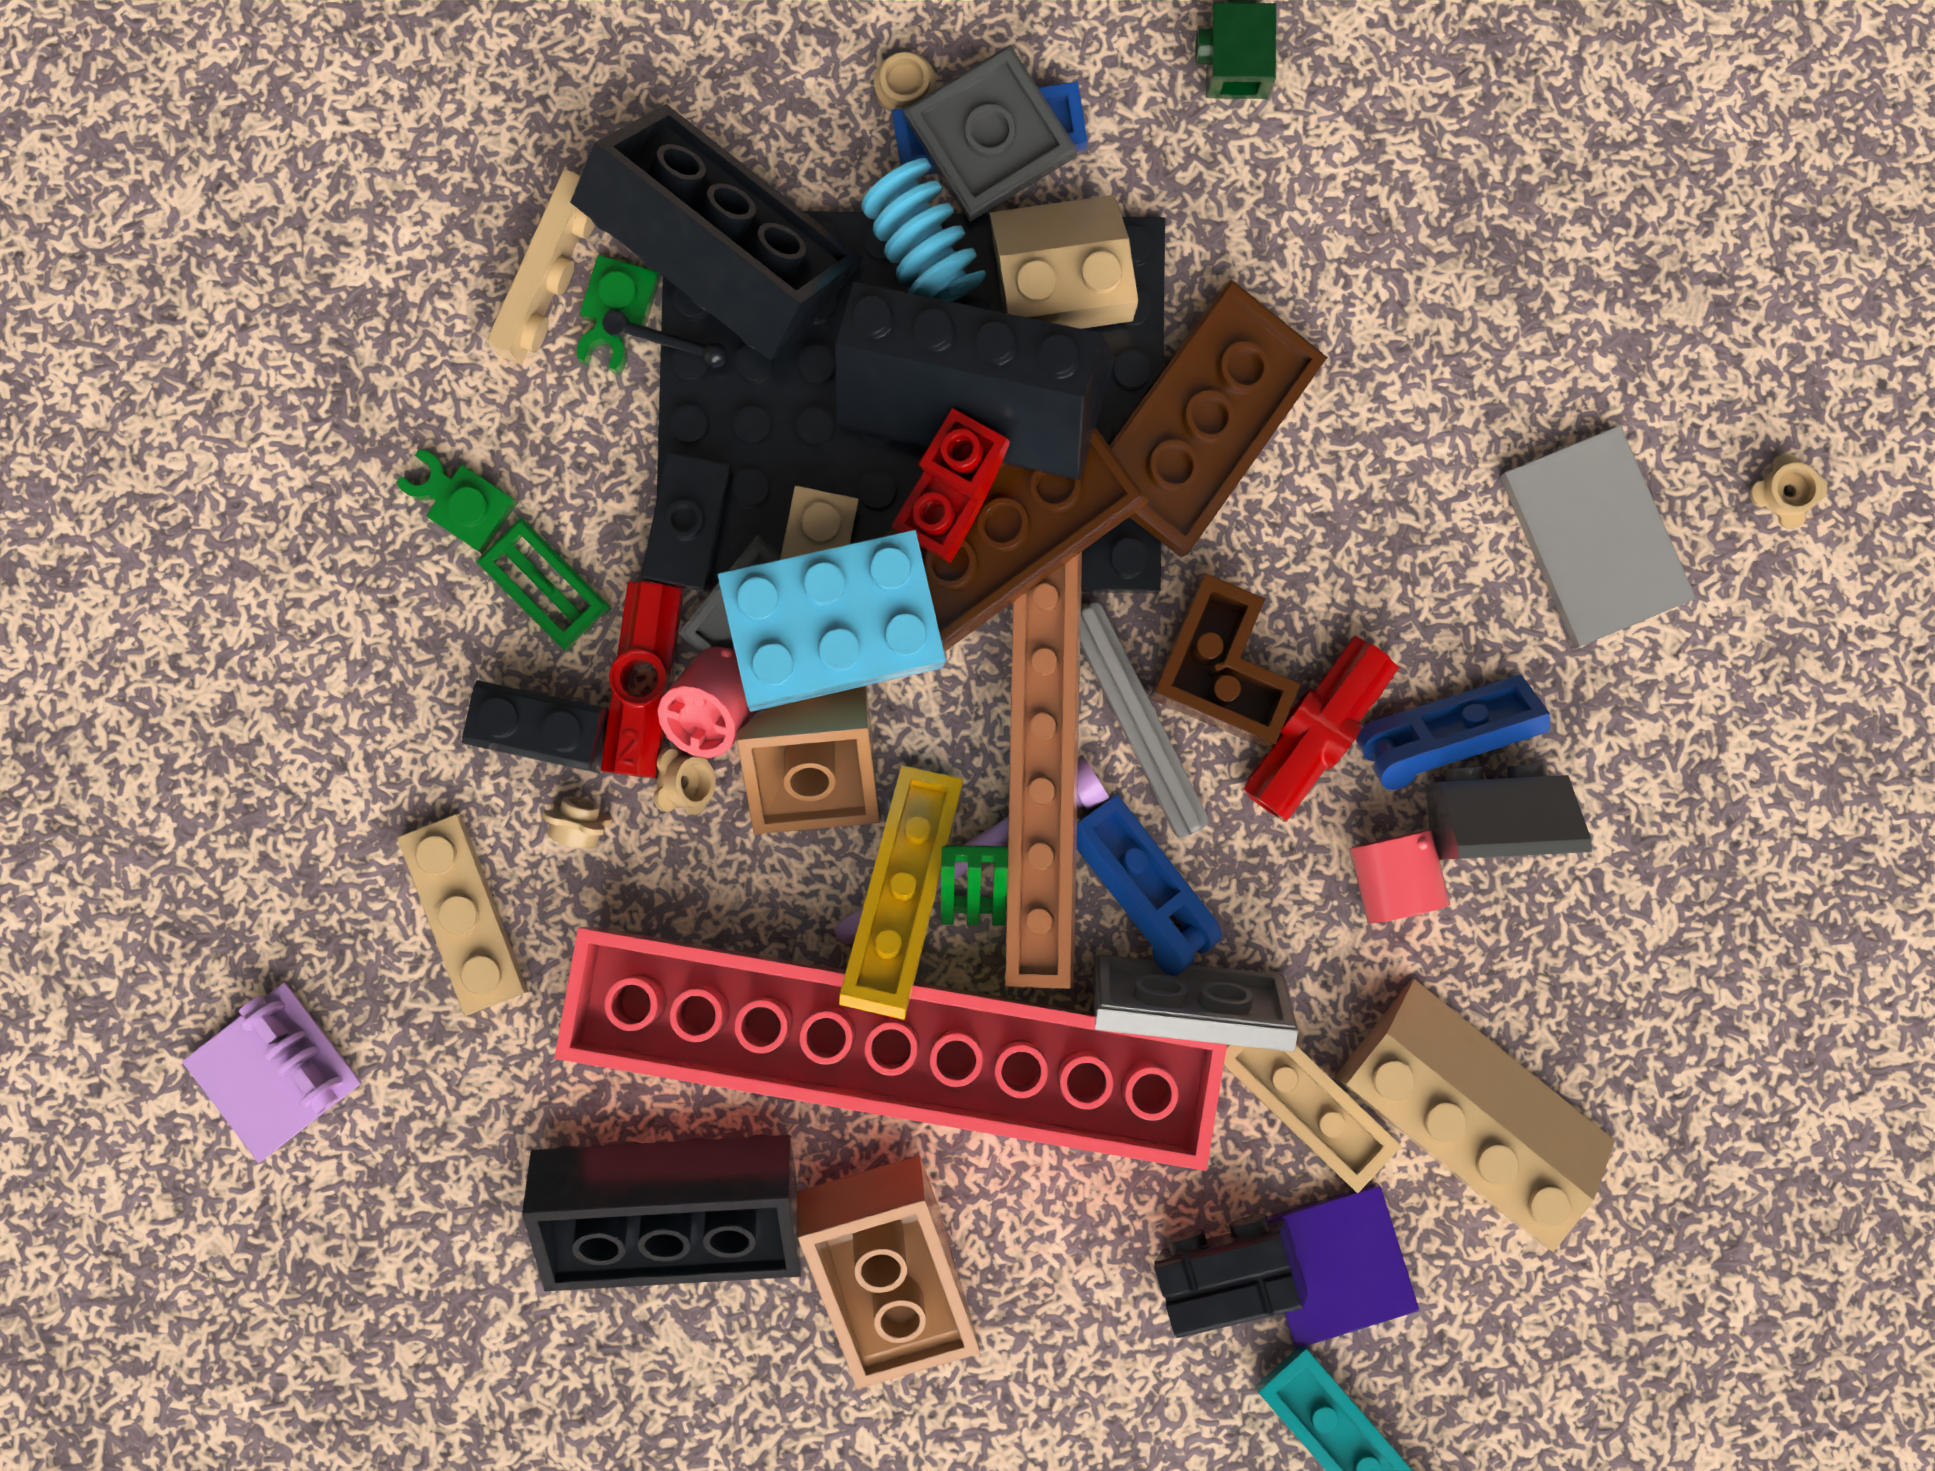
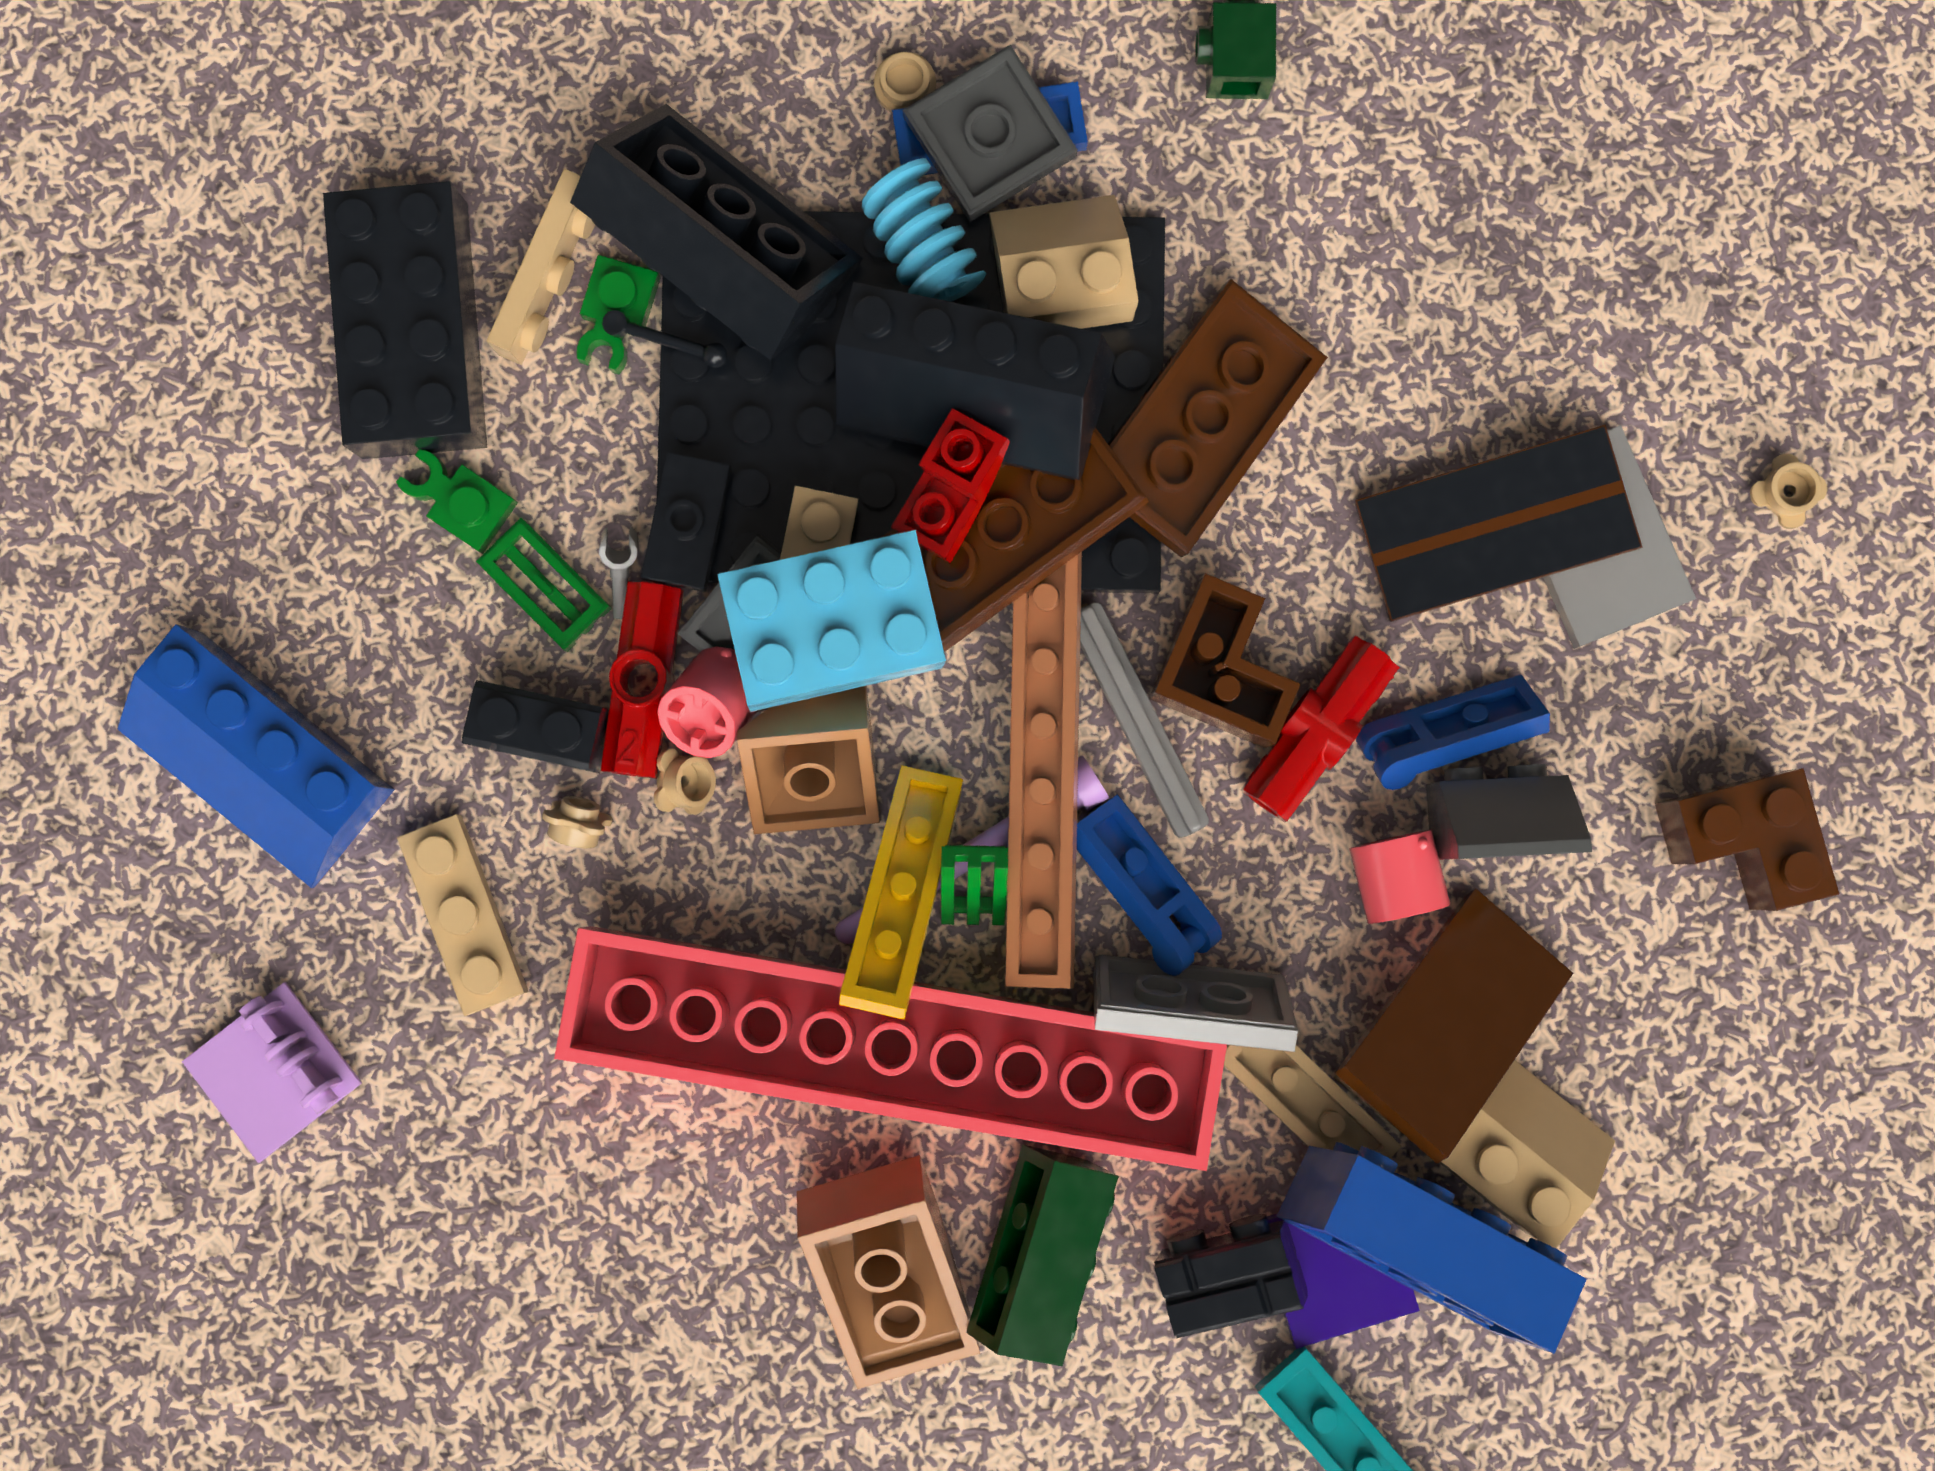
black slope [522,1134,801,1292] -> none
none -> blue slope [117,624,395,888]
none -> black brick [323,181,487,459]
none -> light grey hand [599,527,639,619]
none -> dark green brick [966,1144,1119,1366]
none -> blue brick [1276,1142,1587,1354]
none -> reddish brown tile [1335,888,1574,1163]
none -> black tile [1354,424,1643,622]
none -> reddish brown brick [1655,768,1839,911]

